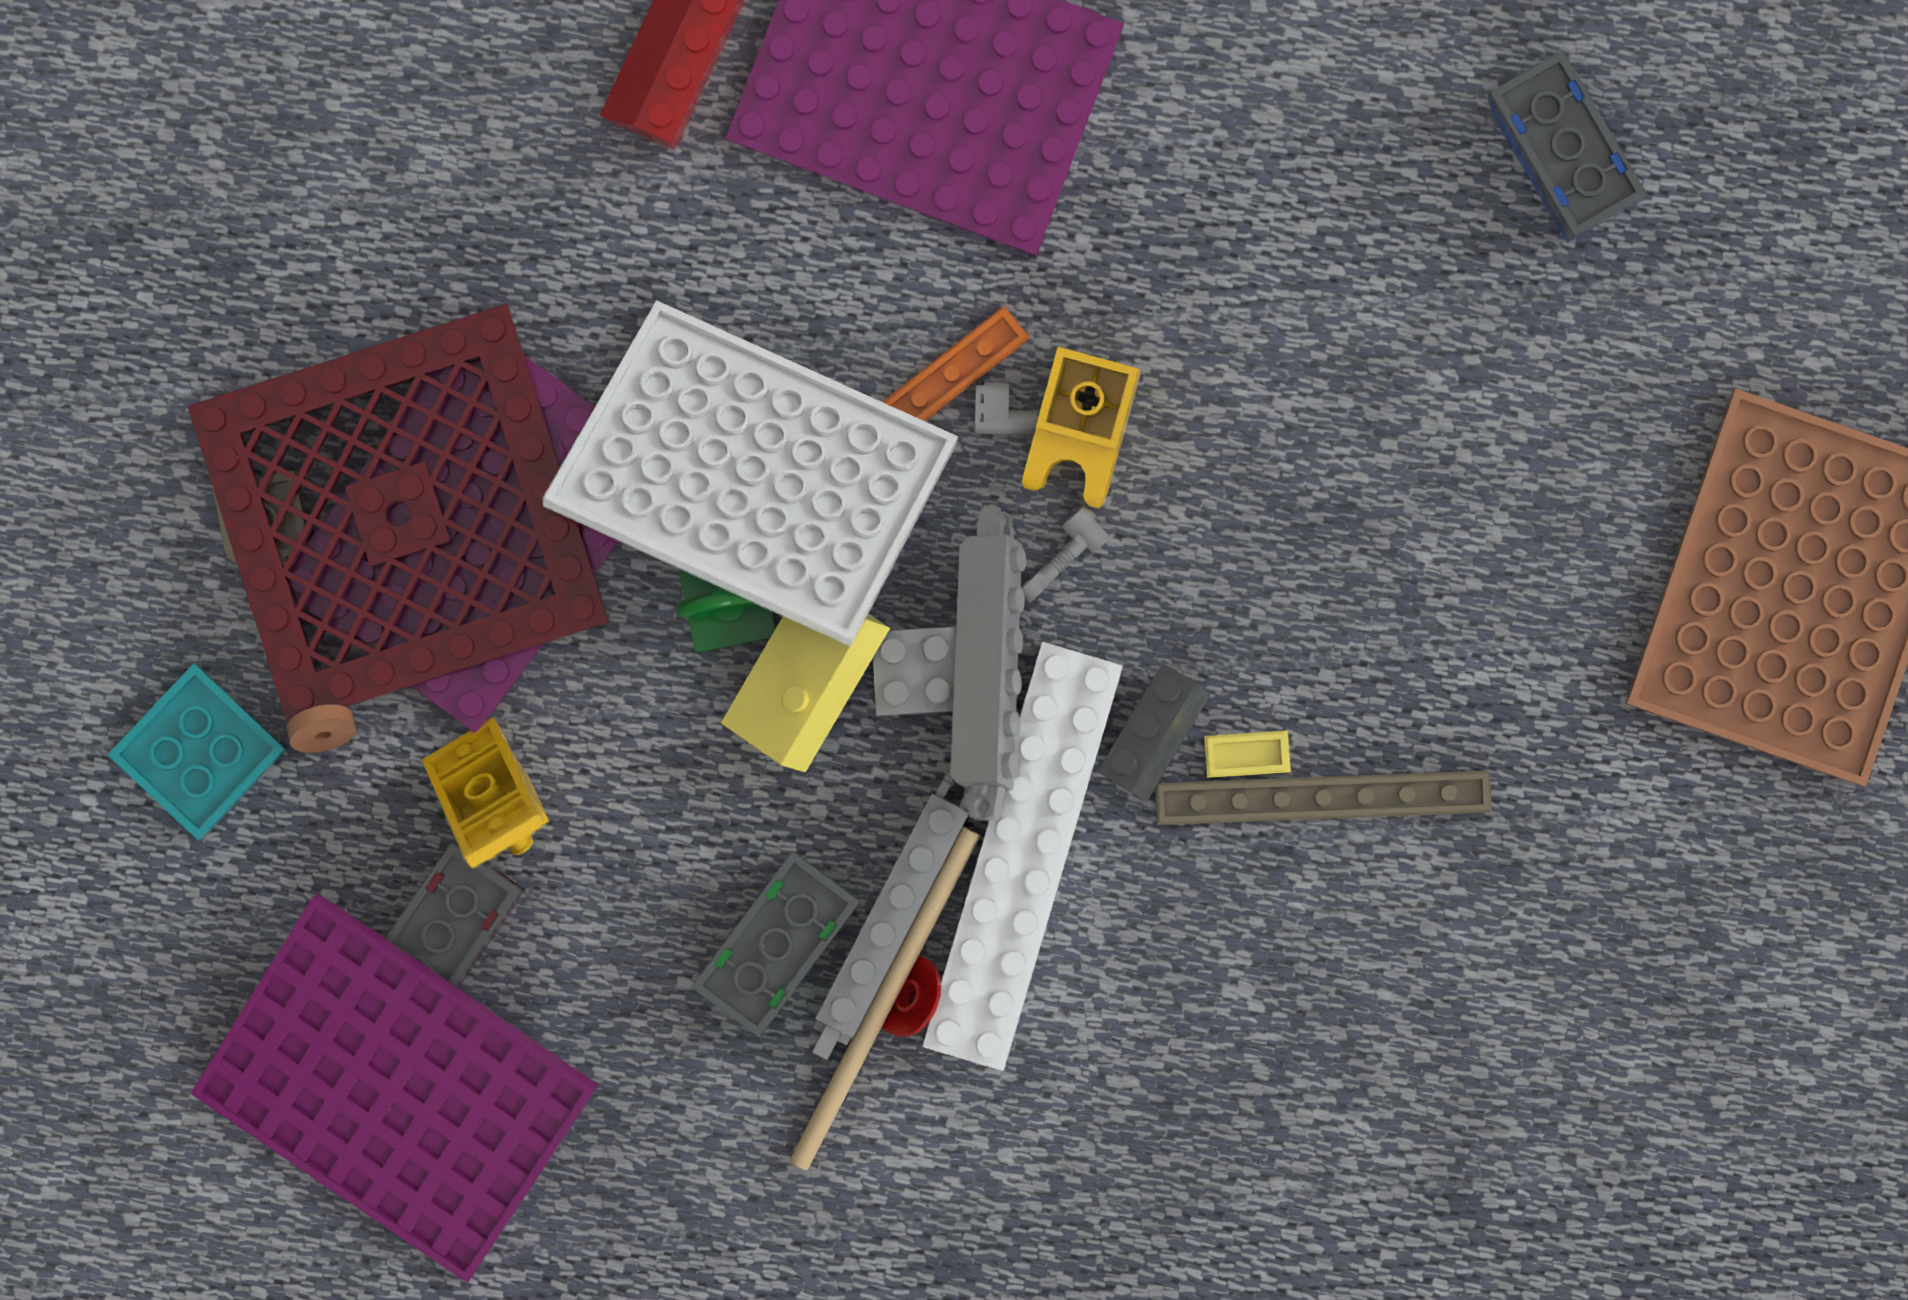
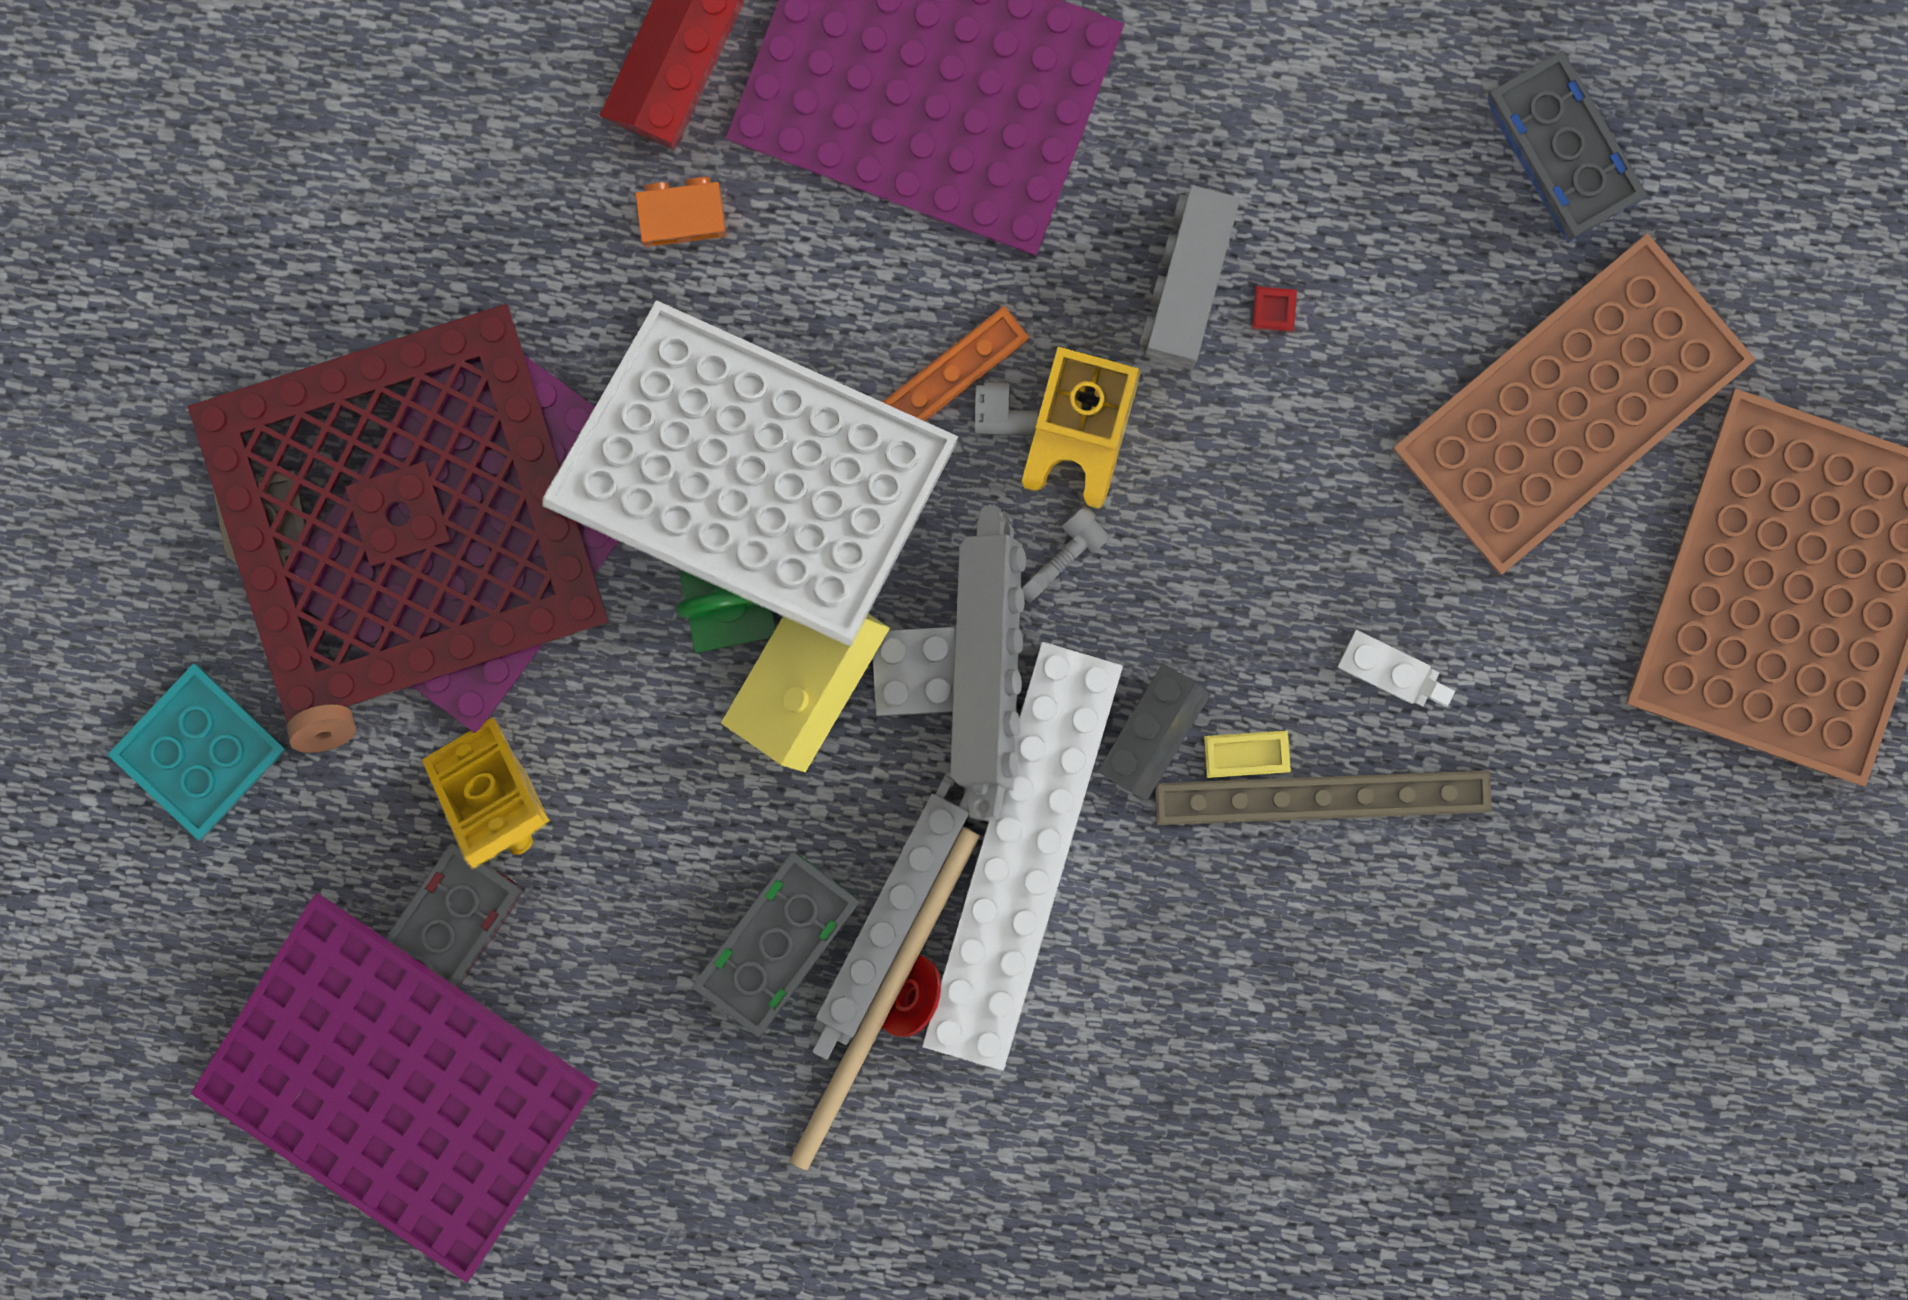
none -> orange brick [635,177,727,247]
none -> light grey brick [1139,185,1240,370]
none -> red tile [1252,286,1297,332]
none -> white hinge [1337,630,1455,707]
none -> nougat plate [1392,233,1756,576]

